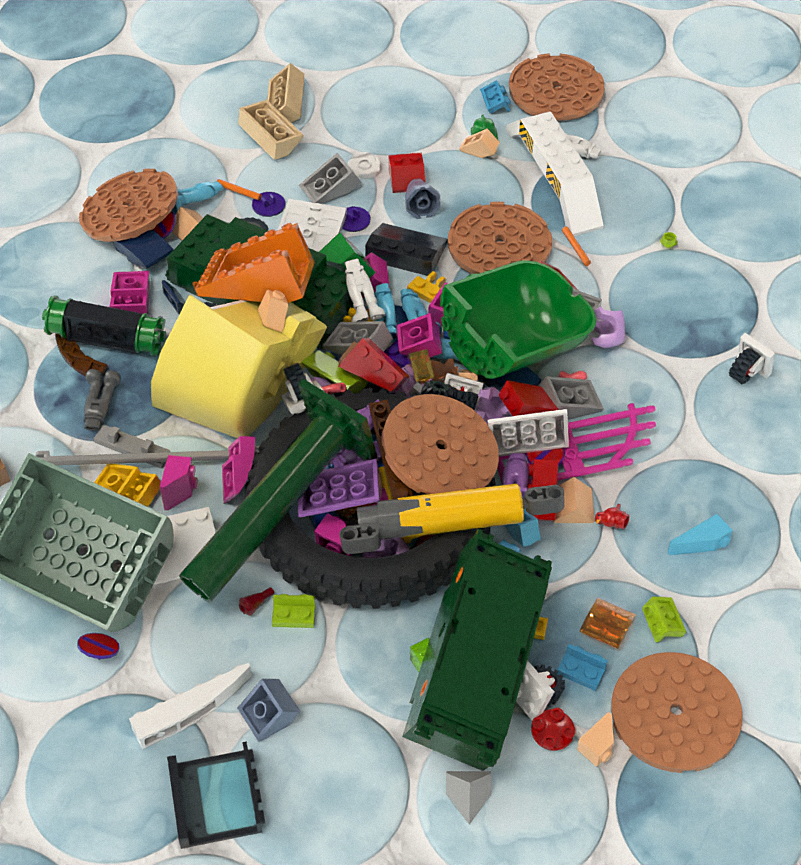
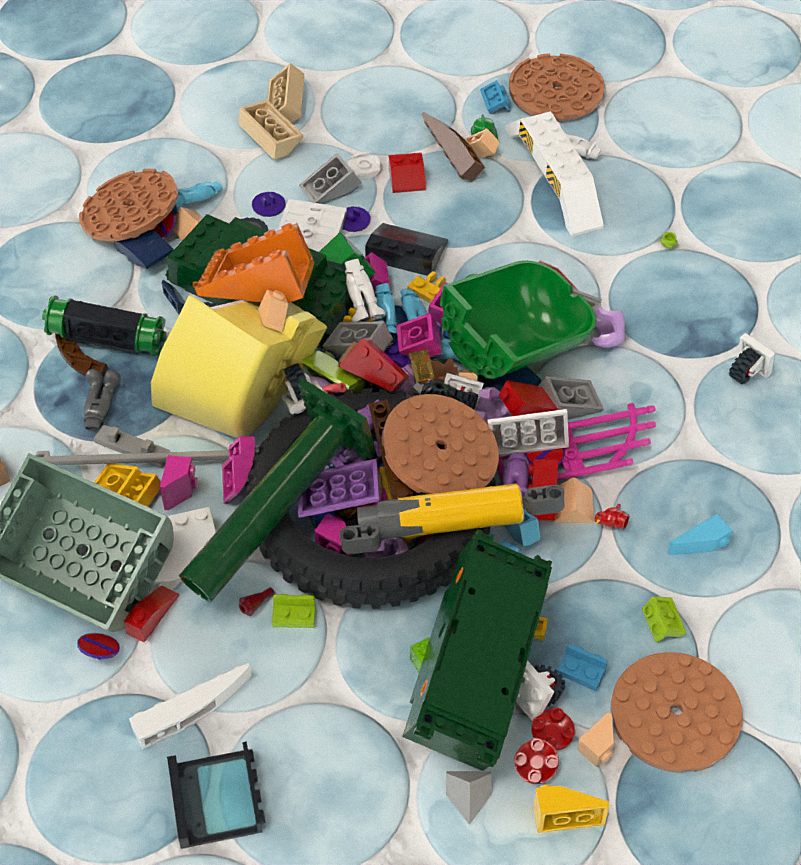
dark pink slope [109,271,150,315] -> none
orange bar [217,179,262,201] -> none
sand blue slope [237,679,300,741] -> none
sand blue cone [405,178,440,219] -> none
nougat plate [448,201,552,274] -> none
coral arm [559,371,587,380] -> none
orange bar [562,226,591,266] -> none
clear orange slope [579,598,636,649] -> none
none -> red slope [124,585,179,642]
none -> slope [421,112,485,182]
none -> red dish [514,738,559,784]
none -> yellow slope [533,785,610,833]

